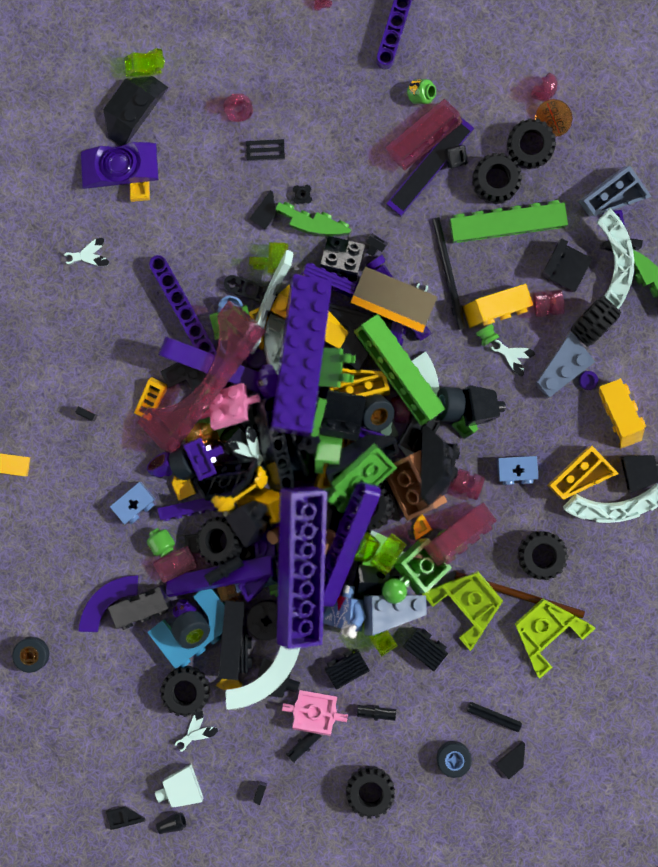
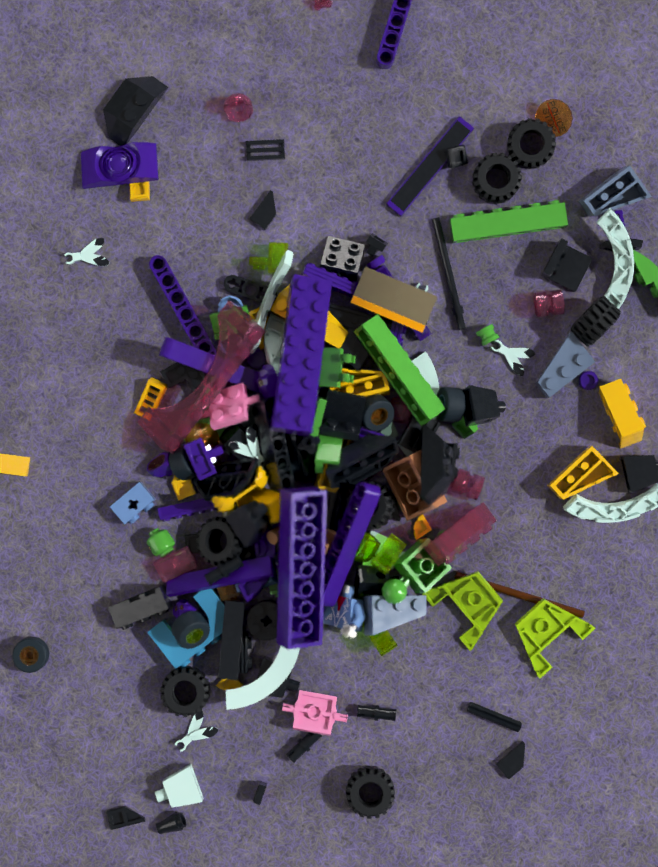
black tile [75,406,98,421] -> none
dark purple tile [79,575,139,632] -> none
clear neon green brick [124,48,165,77] -> none
bright green slope [276,202,351,237] -> none
black plate [293,185,312,204] -> none
bright green tile [324,444,397,513] -> none
black brick [325,648,370,690] -> none
clear pink brick [386,99,463,171] -> none
black brick [403,628,448,671] -> none
bright green head [407,79,436,104] -> none
black wheel [436,741,472,778] -> none
yellow wedge [463,284,533,328] -> none
medium blue brick [497,456,538,485] -> none
black tyre [517,531,568,580] -> none
clear pink hair [531,73,558,102] -> none

